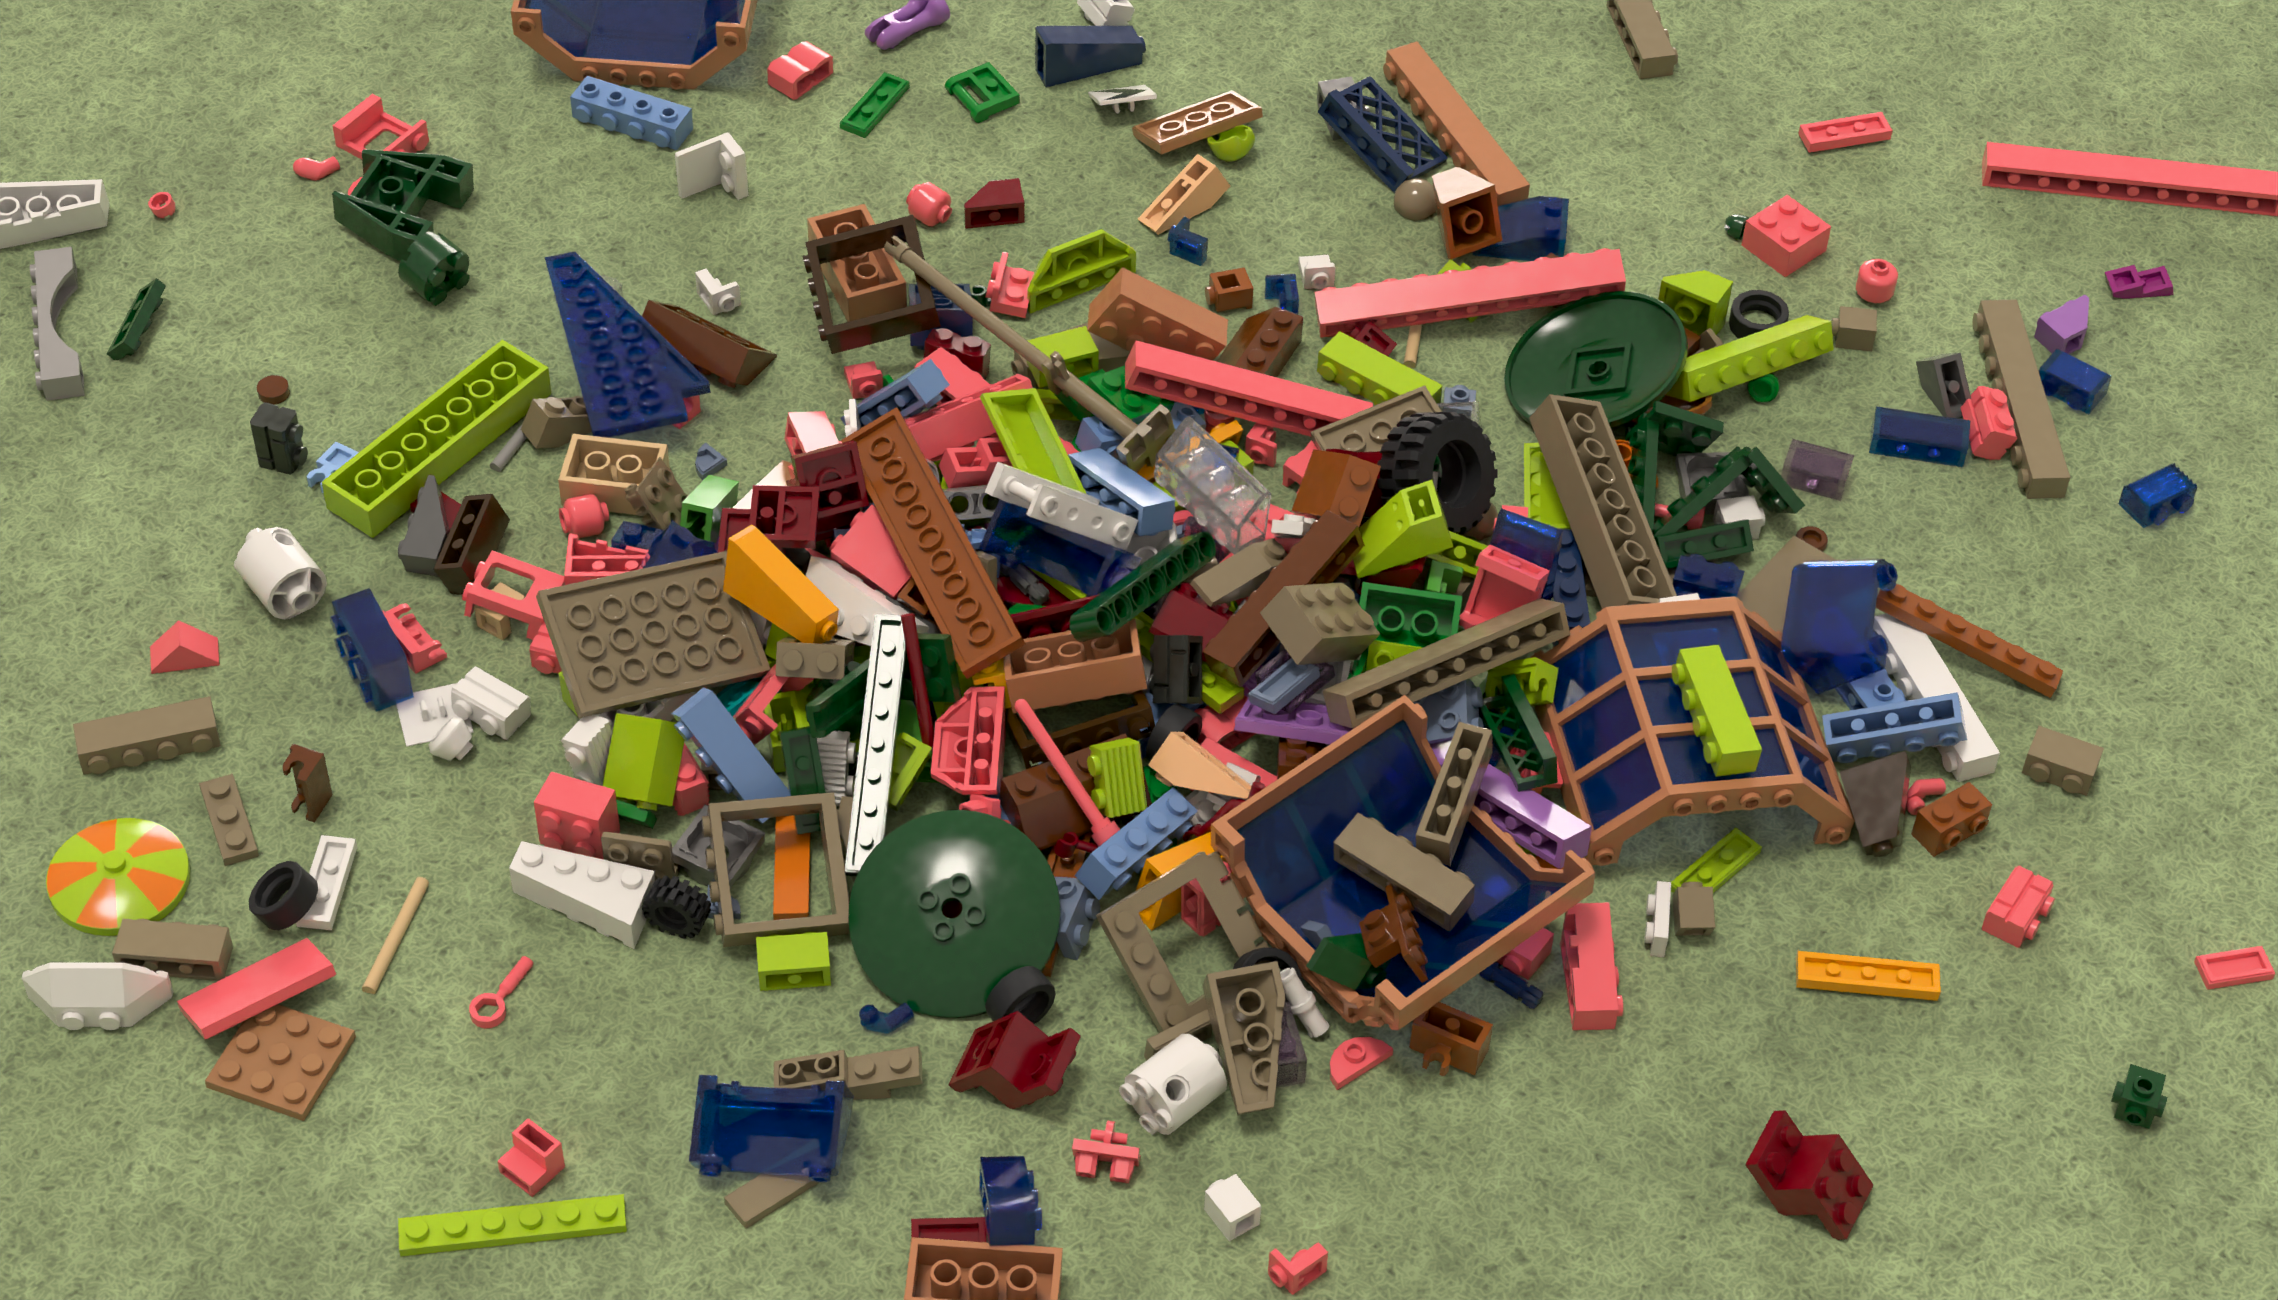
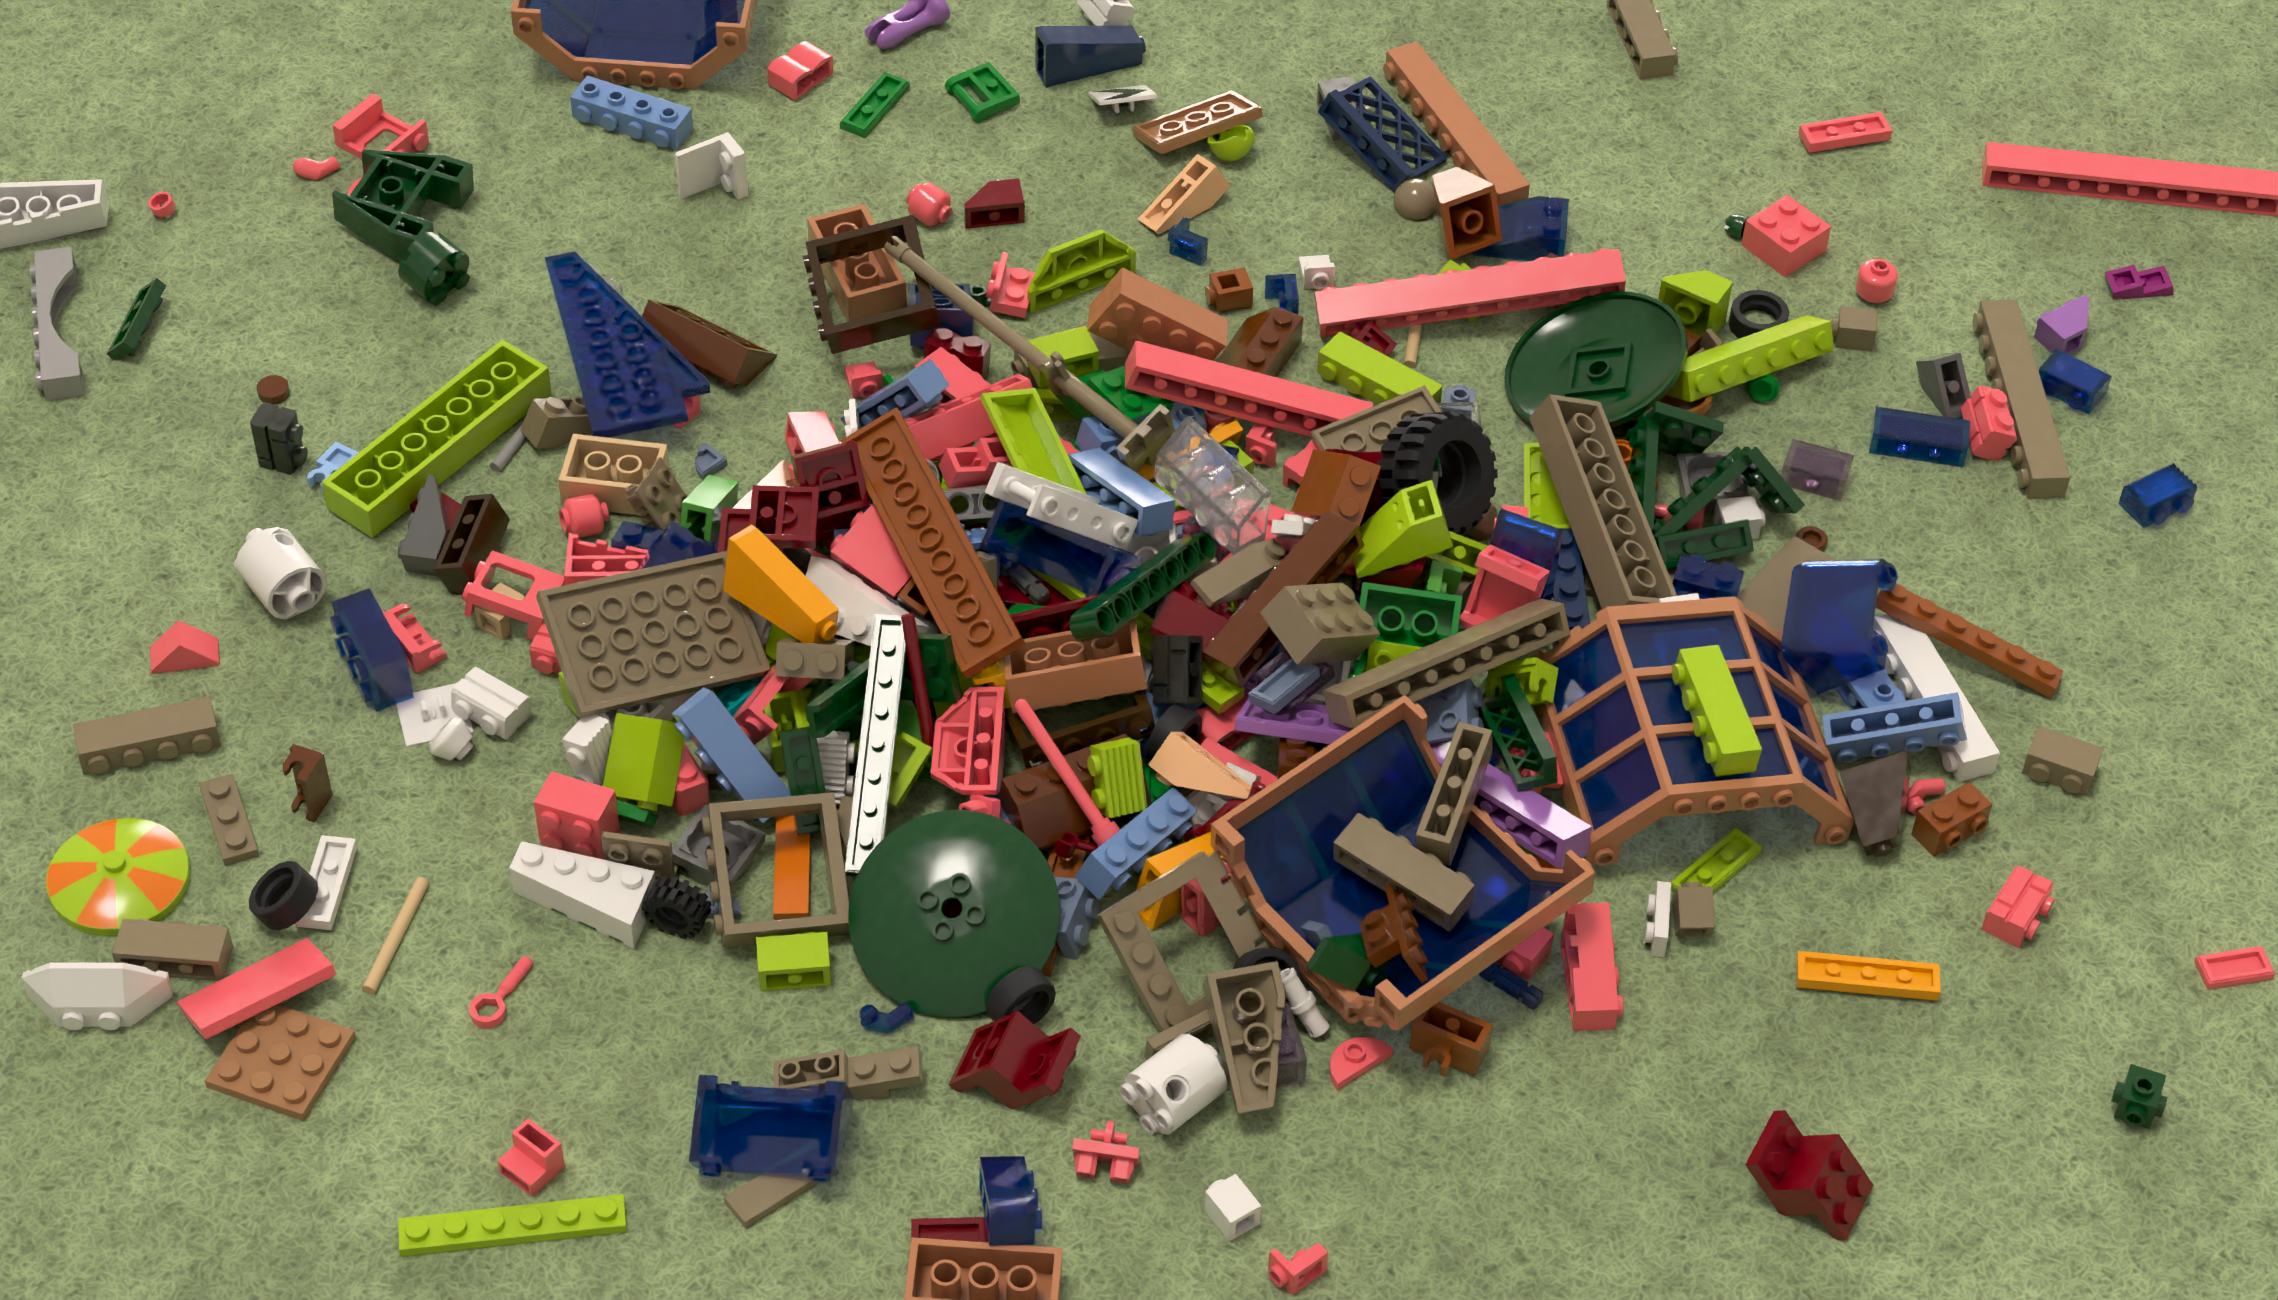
white bracket [695,269,741,315] -> none

